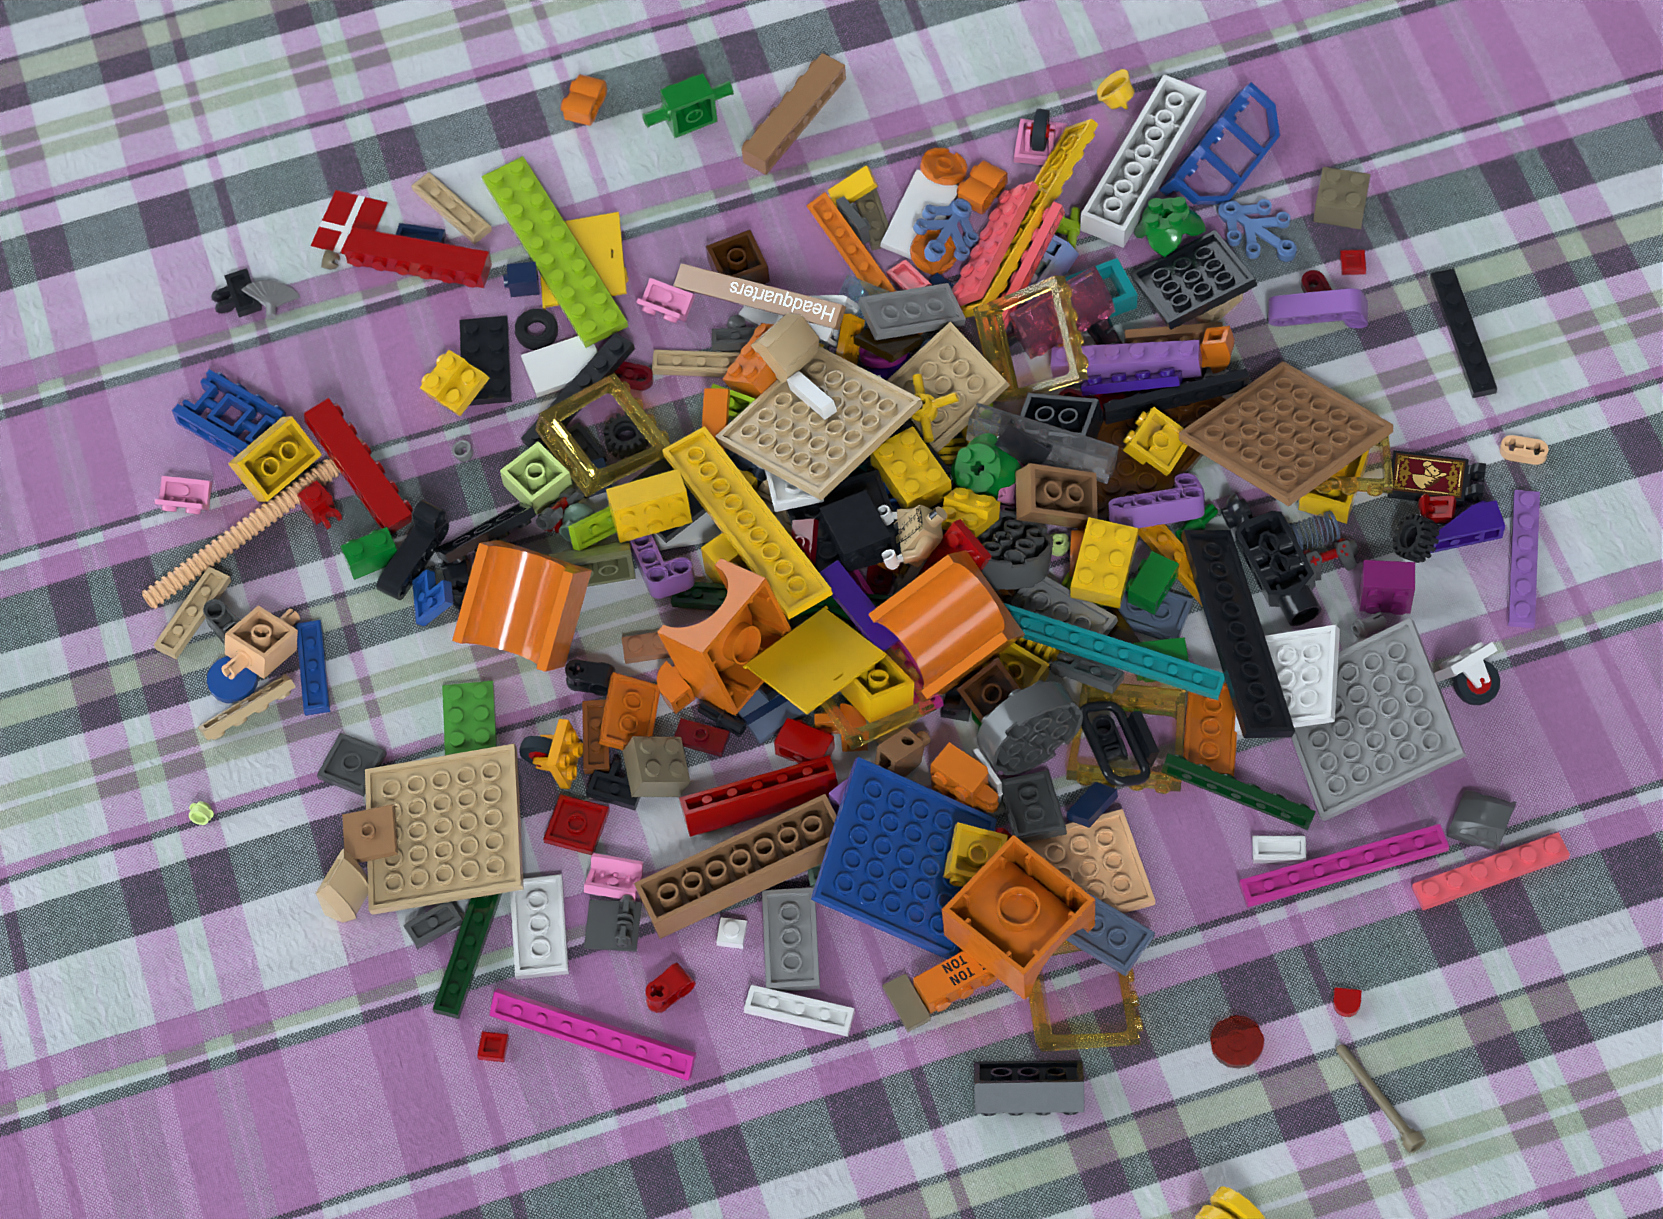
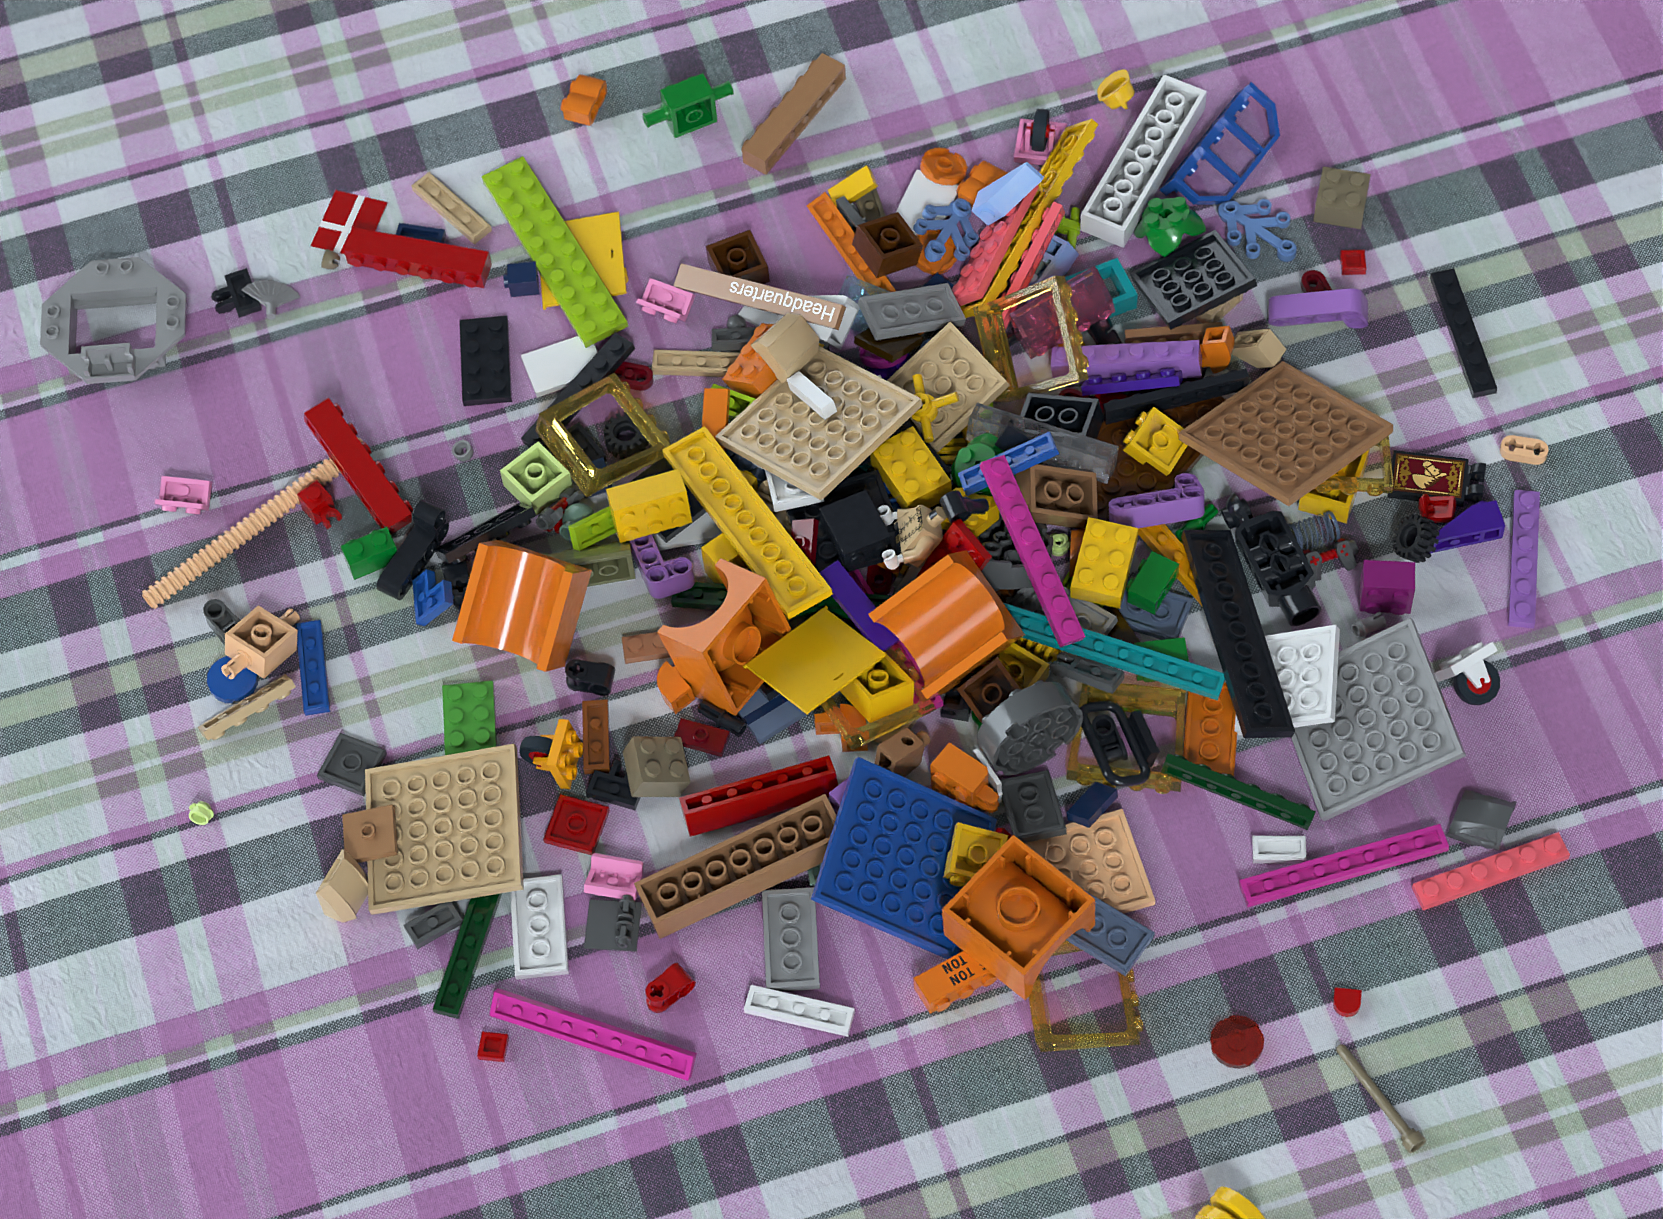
tan plate [154,567,231,660] -> none
blue fence [172,369,286,457] -> none
yellow brick [228,416,322,502] -> none
yellow plate [420,350,490,416] -> none
black tyre [515,308,558,350] -> none
orange tile [598,672,660,750] -> none
white plate [716,917,747,949] -> none
red brick [774,718,835,764] -> none
light orange plate [836,313,865,365] -> none
dark tan tile [882,973,931,1033] -> none
coral tile [886,259,932,291] -> none
slope [974,1060,1084,1116] -> none
none -> light grey hinge [40,257,186,384]
none -> reddish brown brick [852,212,923,278]
none -> black pin [939,490,989,524]
none -> blue tile [958,431,1059,496]
none -> light blue slope [972,162,1044,226]
none -> dark pink plate [979,455,1085,647]
none -> tan slope [1232,329,1287,368]

